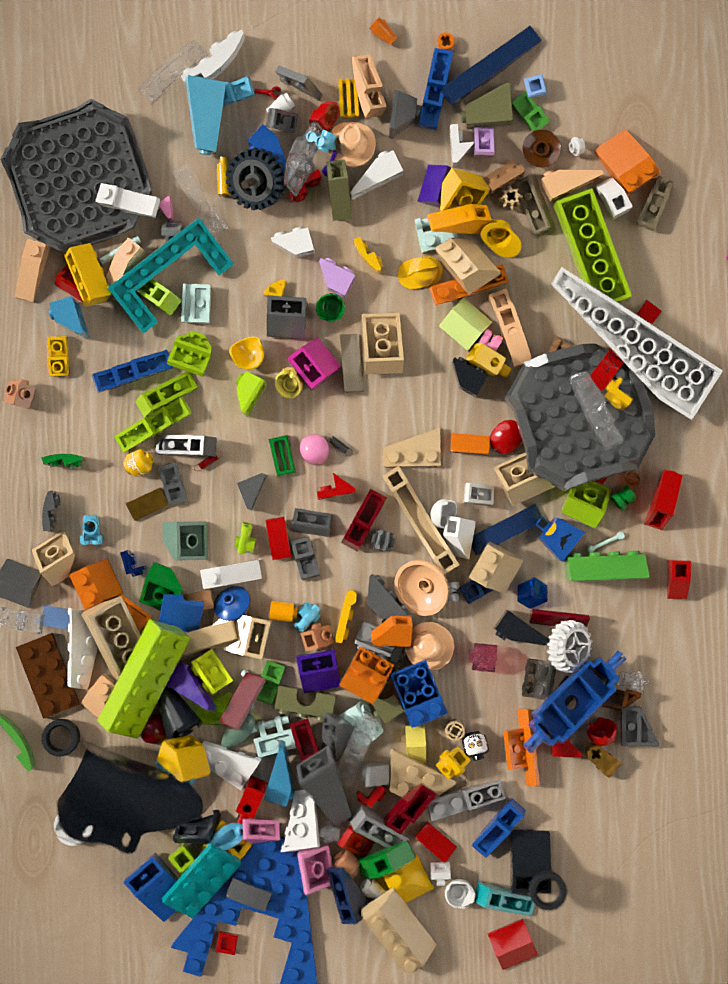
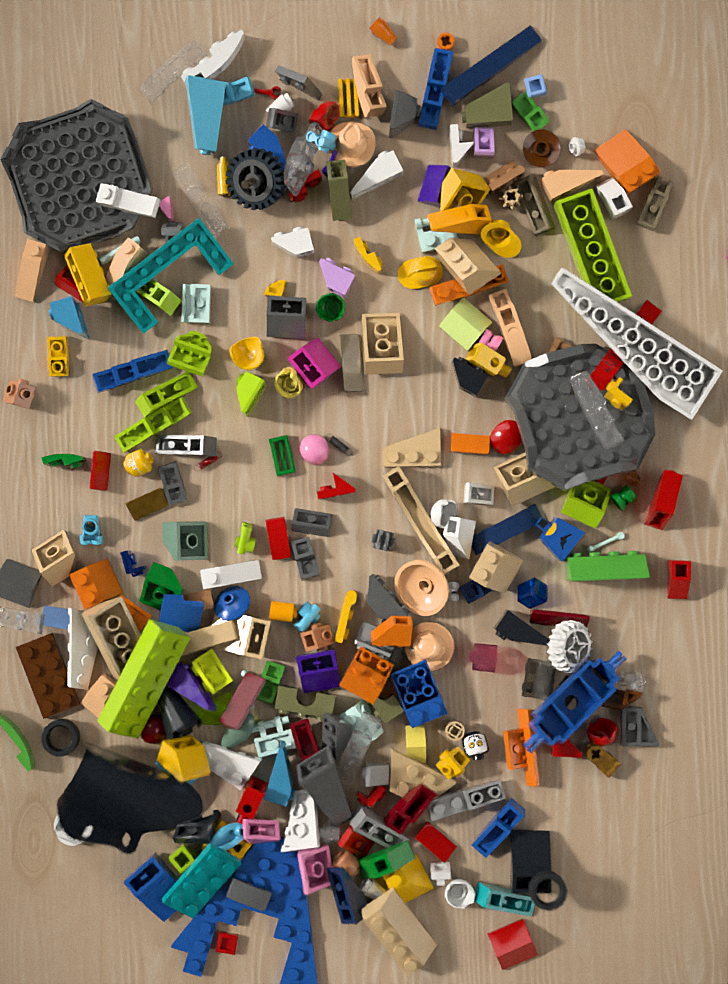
dark grey slope [42,491,61,531] -> none
dark grey slope [237,473,267,510] -> none
dark red slope [341,489,387,552] -> none
none -> red slope [90,451,111,491]

